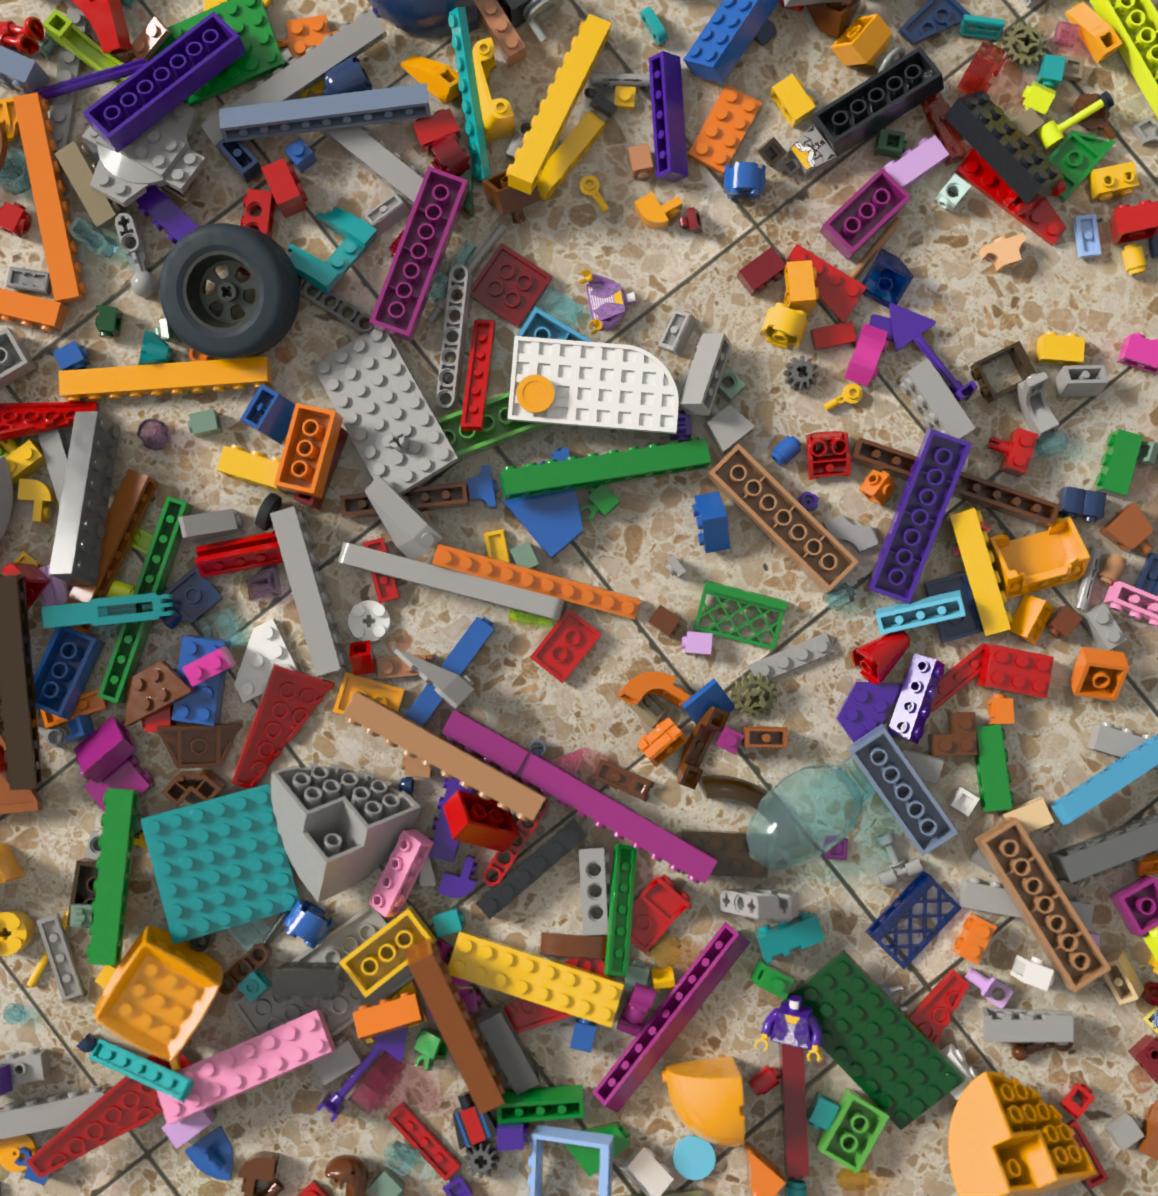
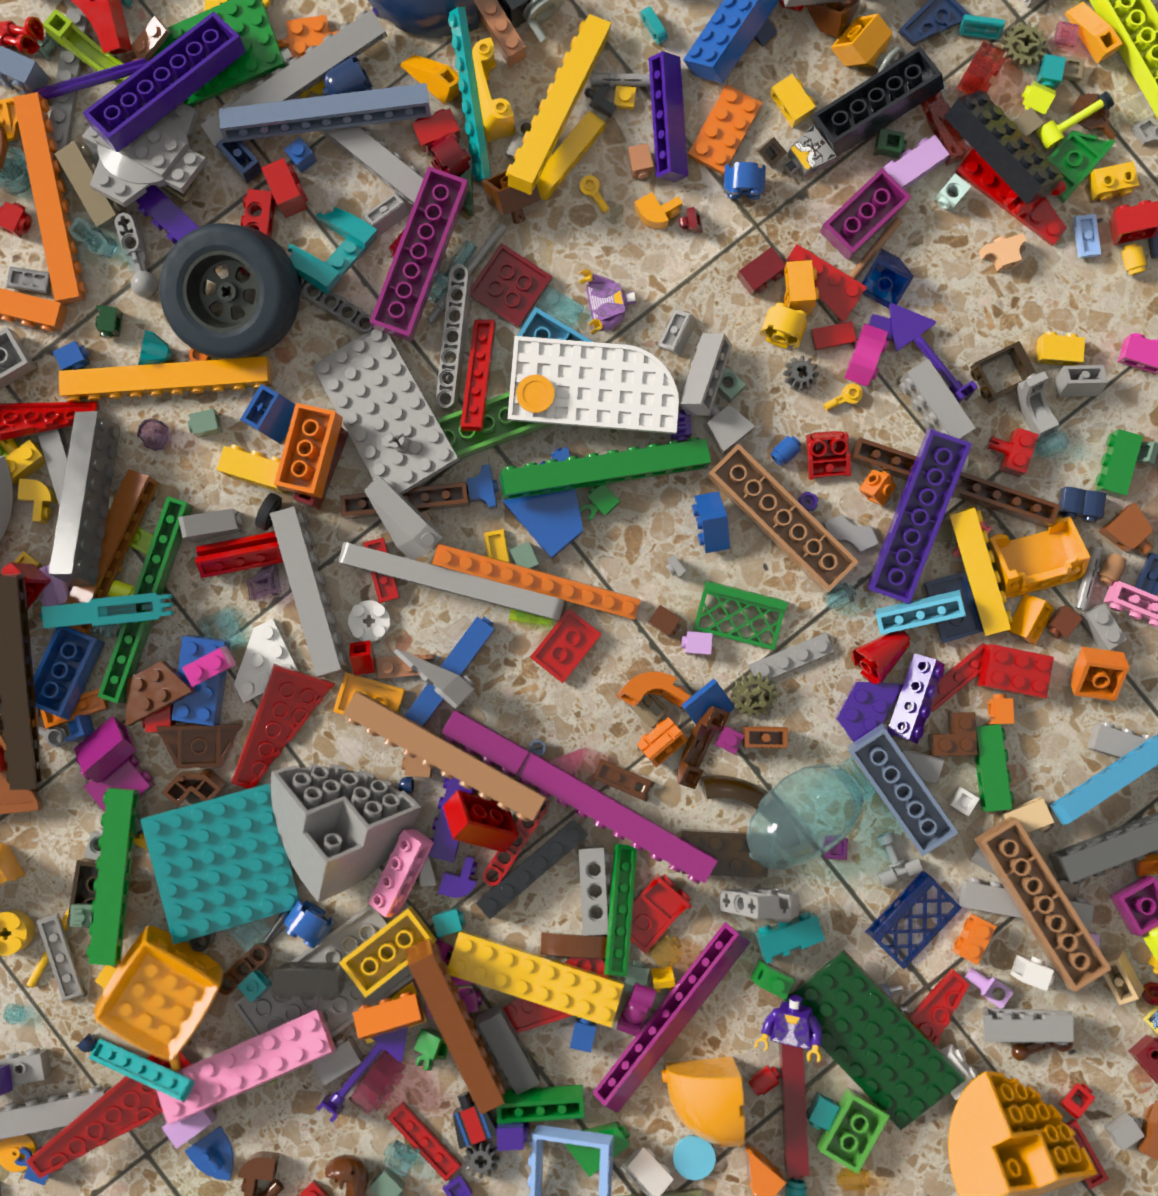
sand green tile [154,318,181,344] -> none
dark blue plate [159,566,224,629] -> none

